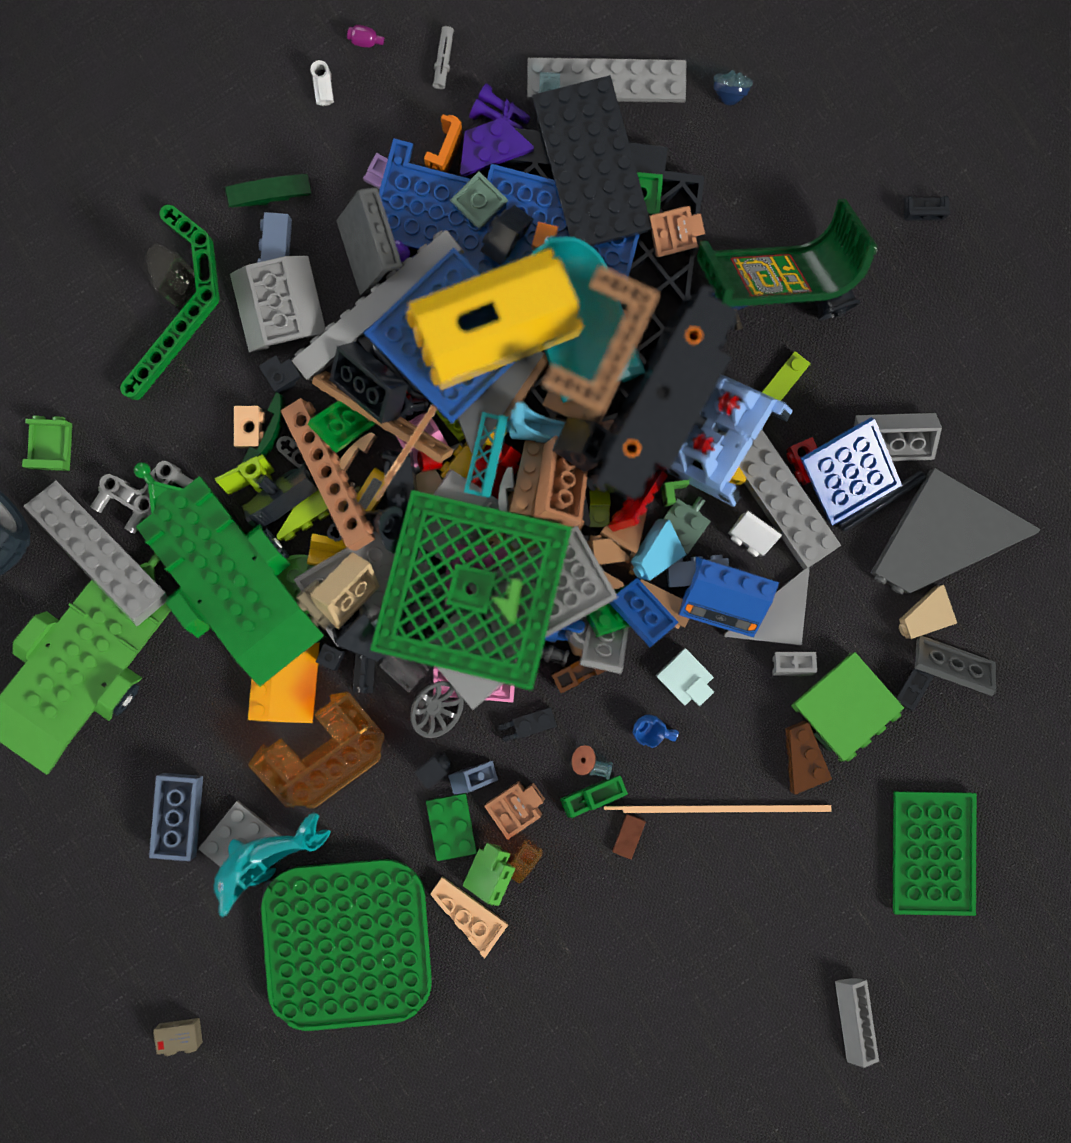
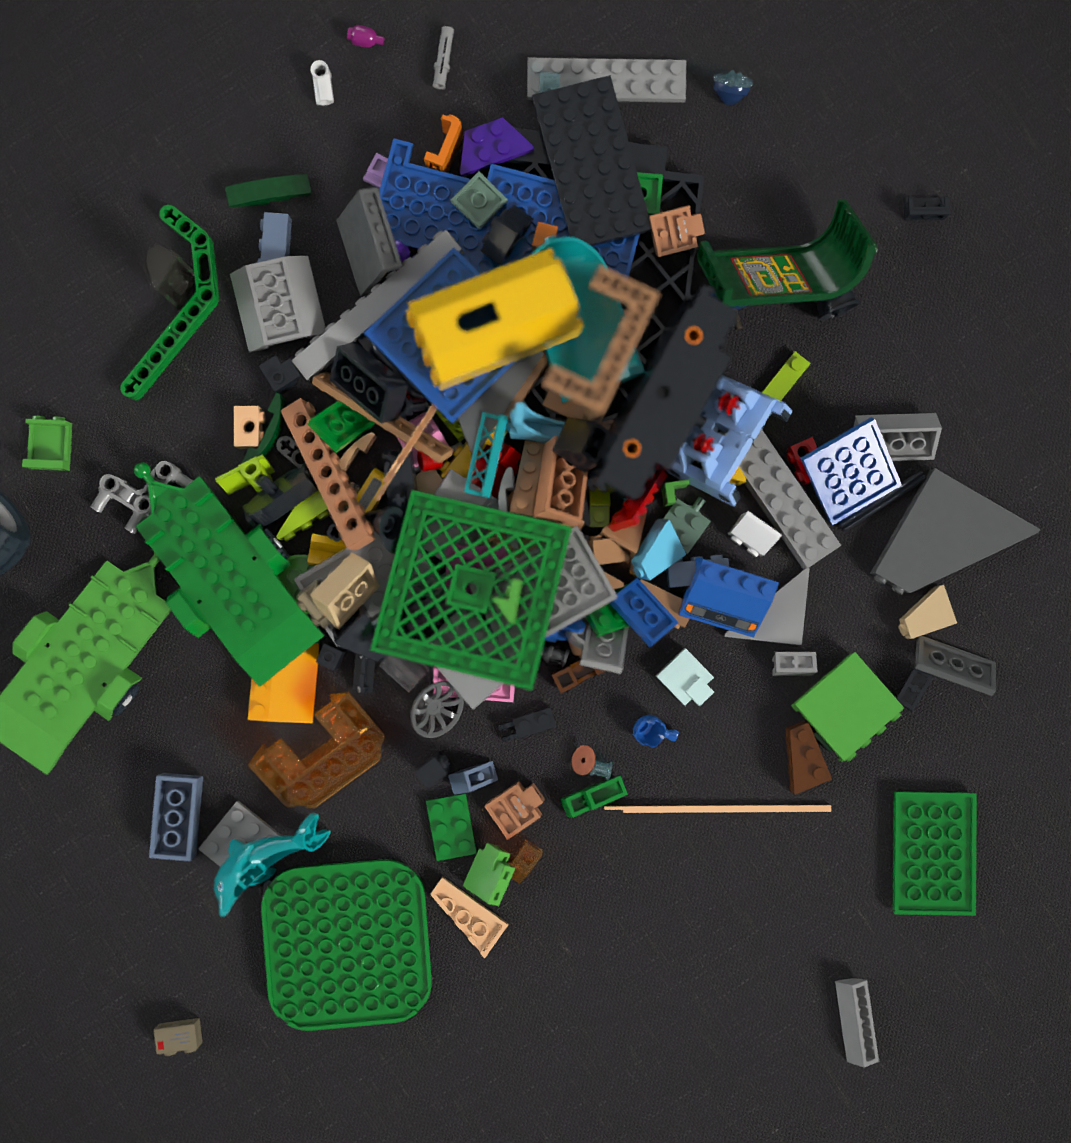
light grey brick [24,481,167,626] -> none
dark purple piece [469,83,531,129] -> none
copper tile [612,814,646,859] -> none

